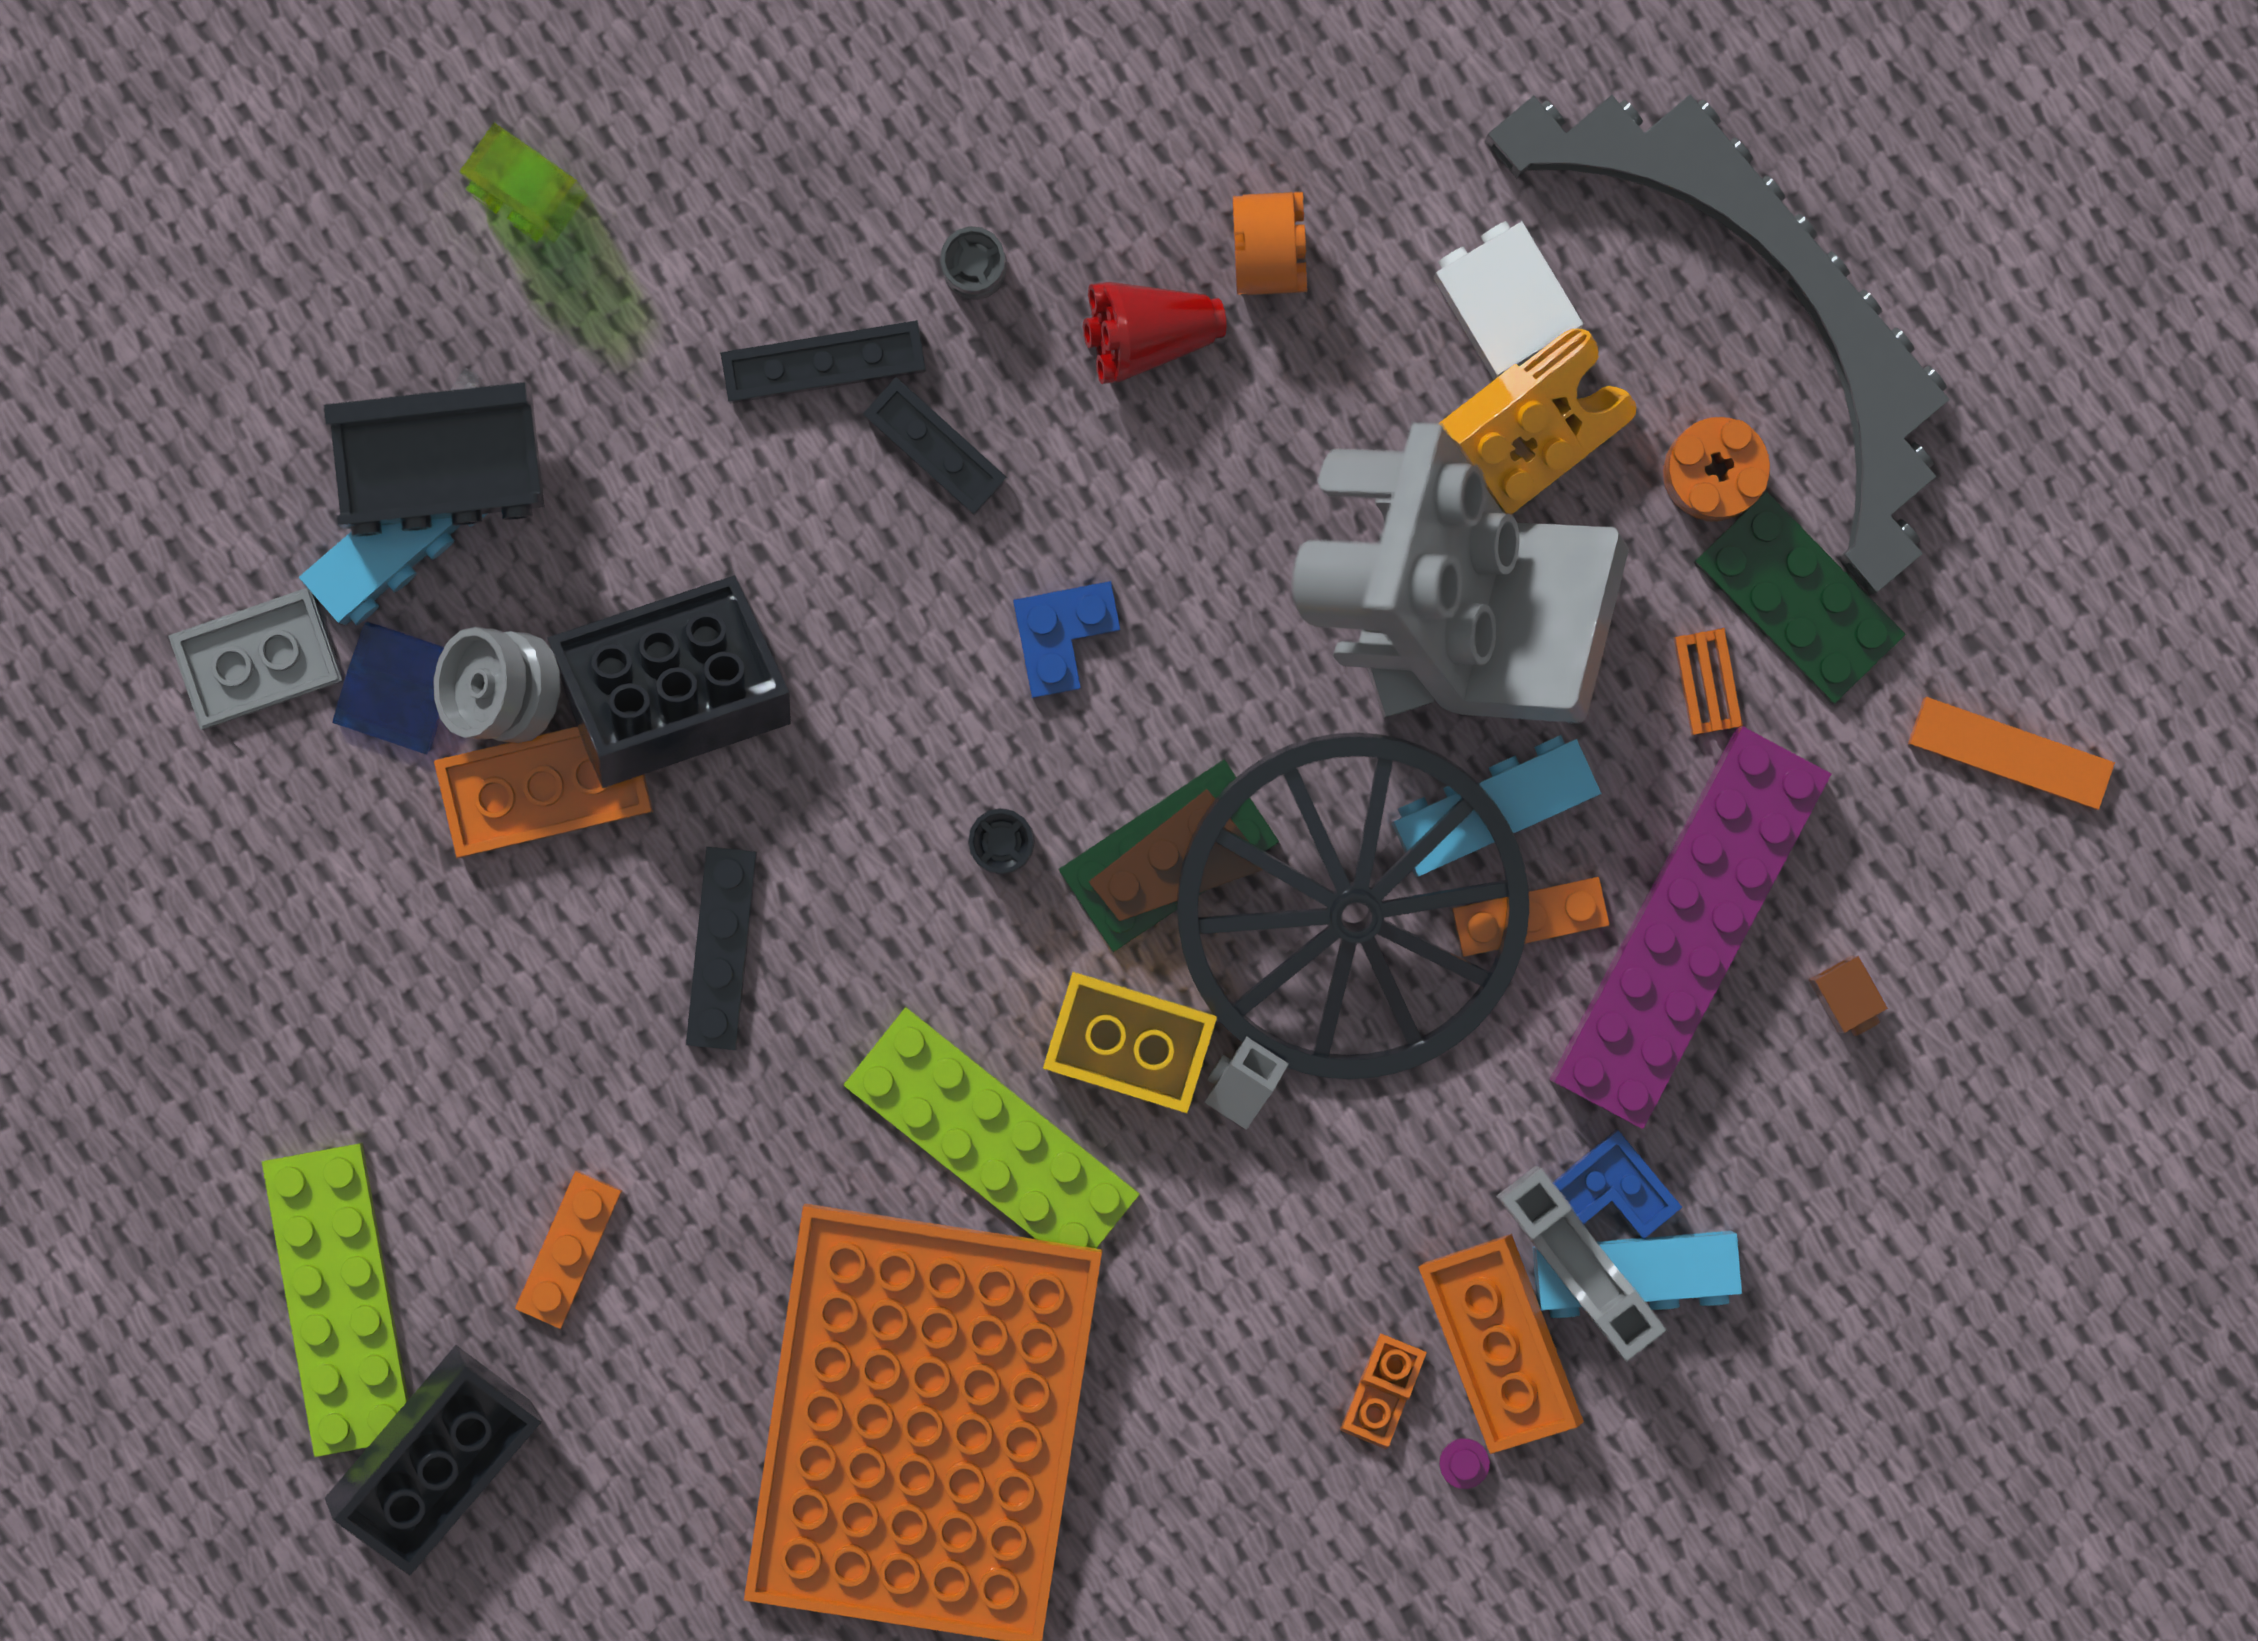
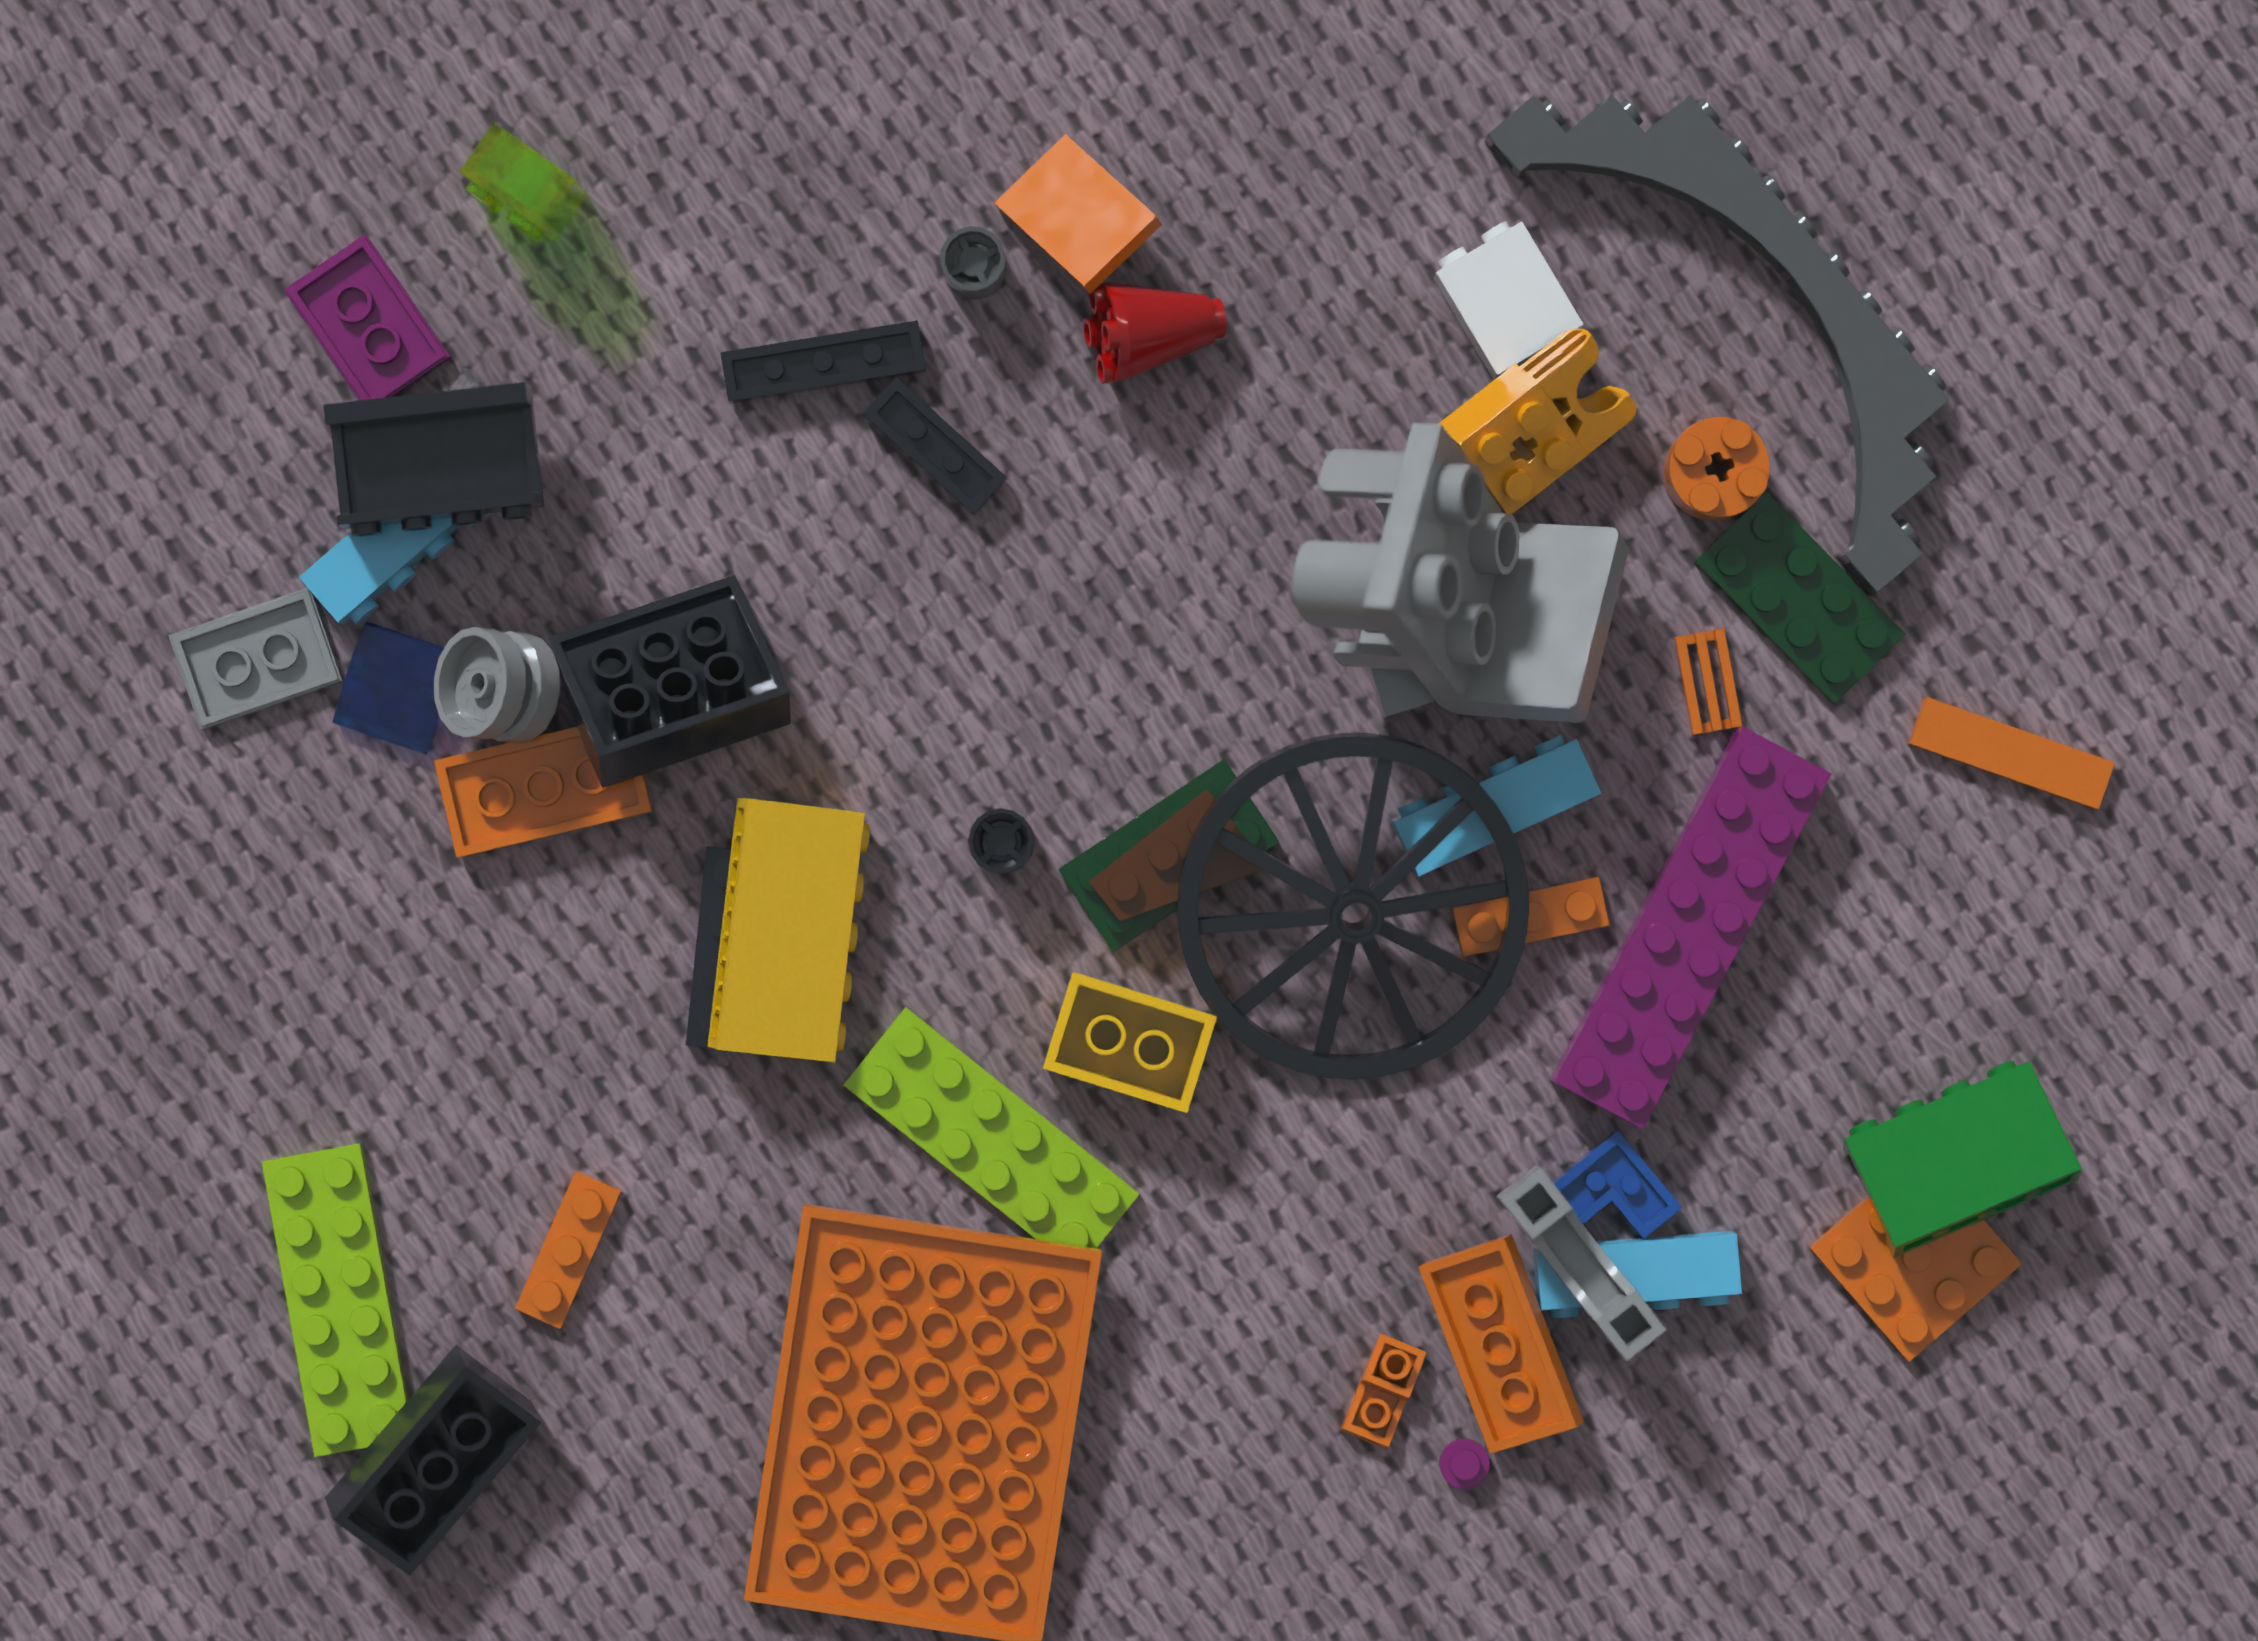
blue plate [1013,581,1120,698] -> none
light grey brick [1204,1037,1288,1130] -> none
orange brick [1233,192,1307,295] -> none
dark orange brick [1808,955,1888,1036] -> none
none -> magenta tile [284,234,452,400]
none -> yellow brick [707,798,870,1062]
none -> orange tile [994,134,1162,294]
none -> orange plate [1809,1196,2022,1362]
none -> green panel [1843,1061,2082,1258]

